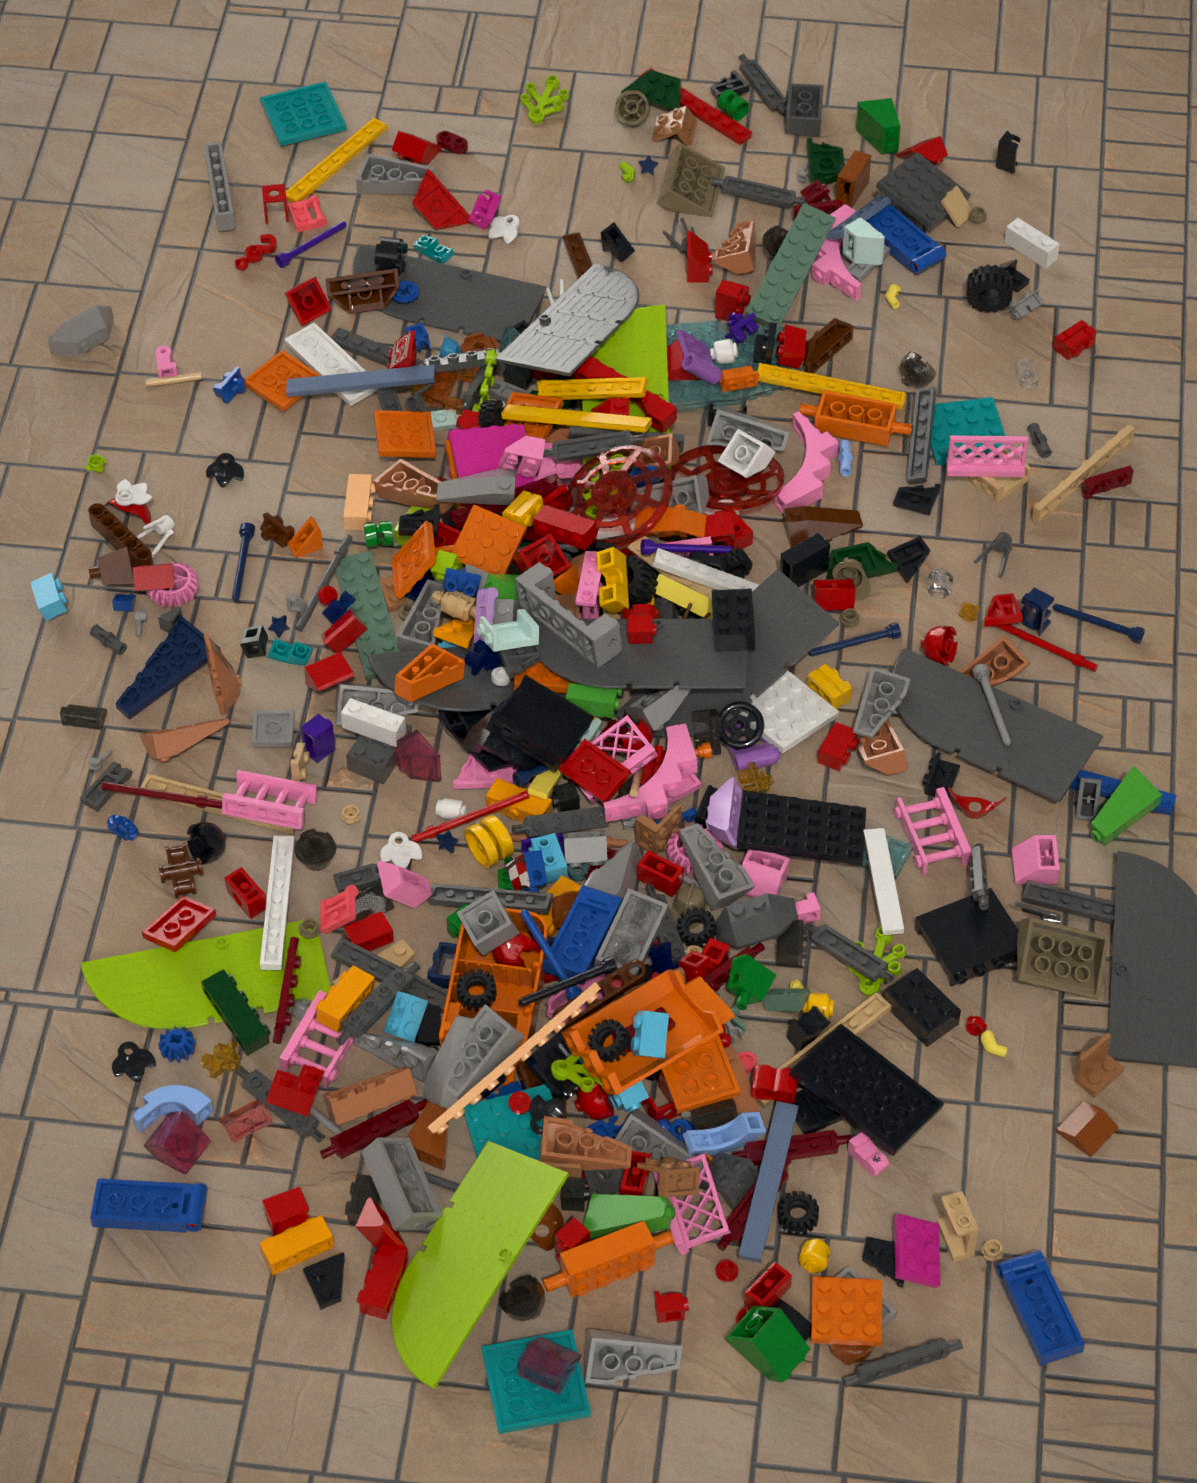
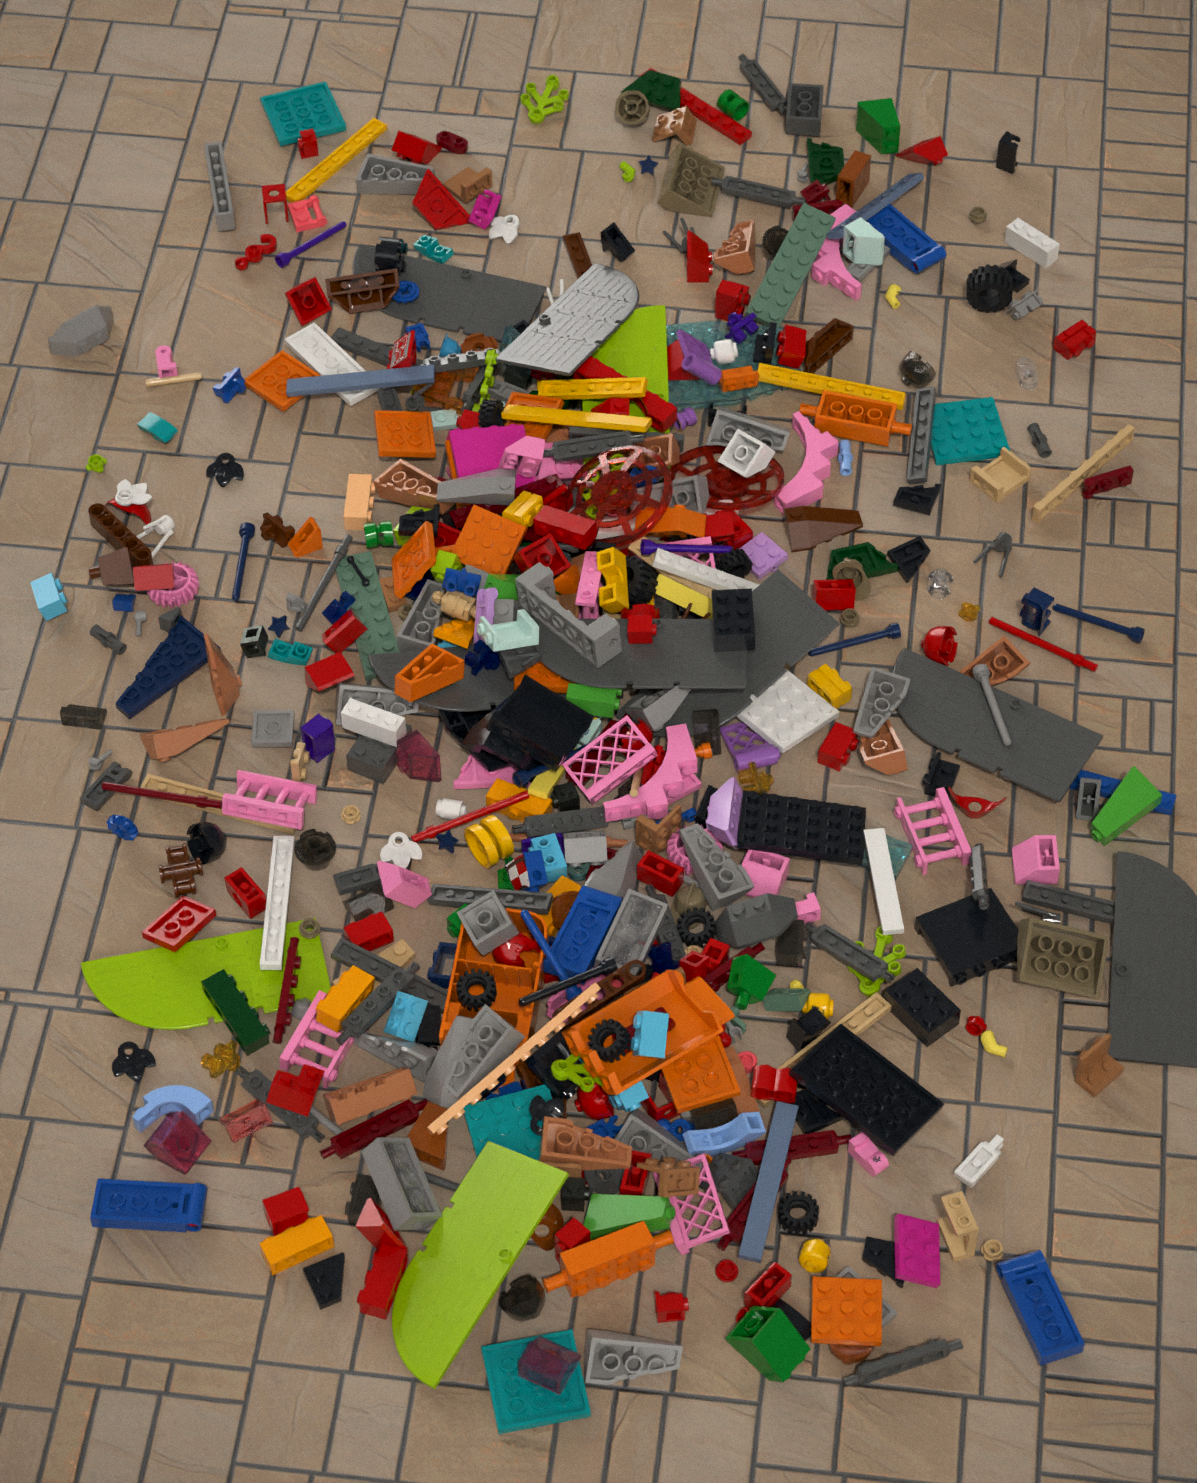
blue gear [158,1026,196,1063] -> none
red tile [318,586,338,606] -> none
coral plate [320,885,359,934] -> none
white tile [491,667,511,686] -> none
red tile [508,1091,531,1115] -> none
red plate [558,739,632,803] -> none
black plate [688,551,727,572] -> none
black wing [711,70,749,100] -> none
black plate [716,701,765,749] -> none
black brick [780,533,830,587] -> none
dark grey plate [875,152,971,230] -> none
tan piece [941,186,972,227] -> none
bright pink fence [946,436,1028,477] -> none
red wing [984,593,1023,627] -> none
dark orange slope [1056,1101,1118,1157] -> none
none -> teal slope [137,412,178,443]
none -> red brick [297,129,319,159]
none -> black hinge [347,556,370,587]
none -> medium nougat bracket [443,167,492,203]
none -> medium lavender wheel [673,407,697,431]
none -> lavender plate [739,532,788,580]
none -> white hinge [954,1134,1004,1189]

